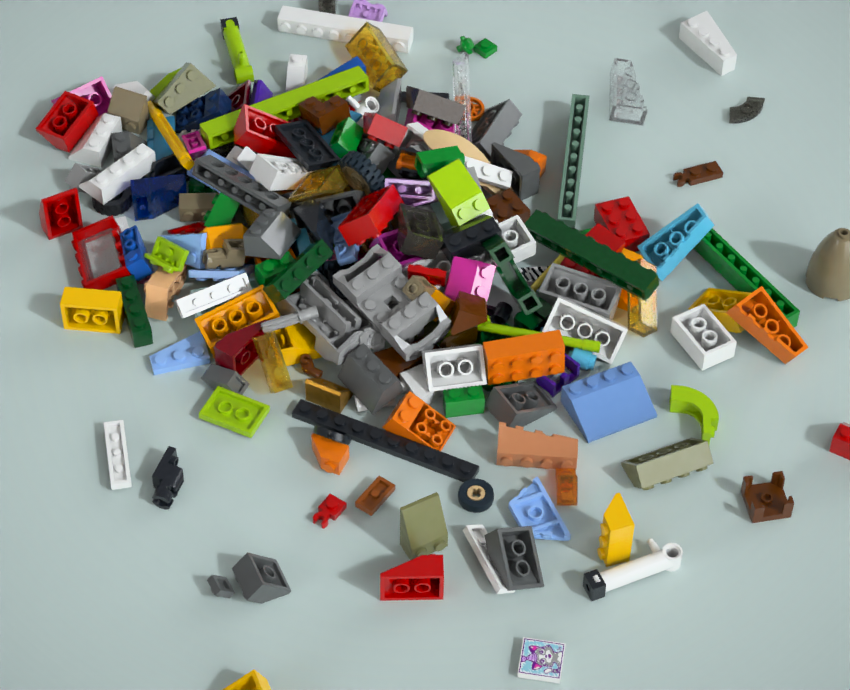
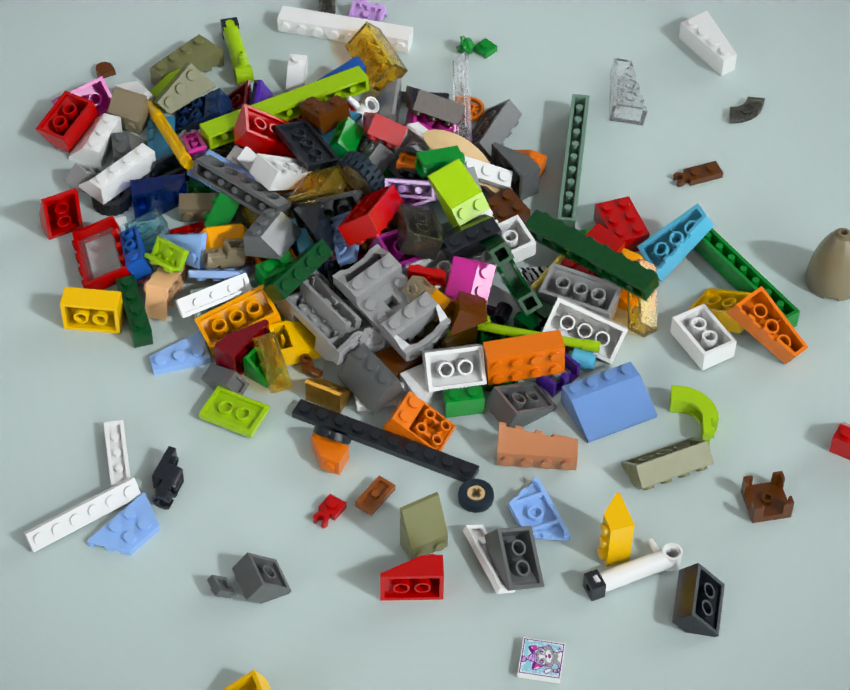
light grey axle [261,305,319,333] -> none
clear orange slope [555,468,578,506] -> none
none -> white plate [24,476,141,552]
none -> light blue wing [87,492,160,555]
none -> reddish brown tile [96,62,116,79]
none -> clear light blue slope [125,209,170,253]
none -> olive wedge [150,34,224,86]
none -> green slope [243,345,280,388]
none -> black slope [672,563,725,637]

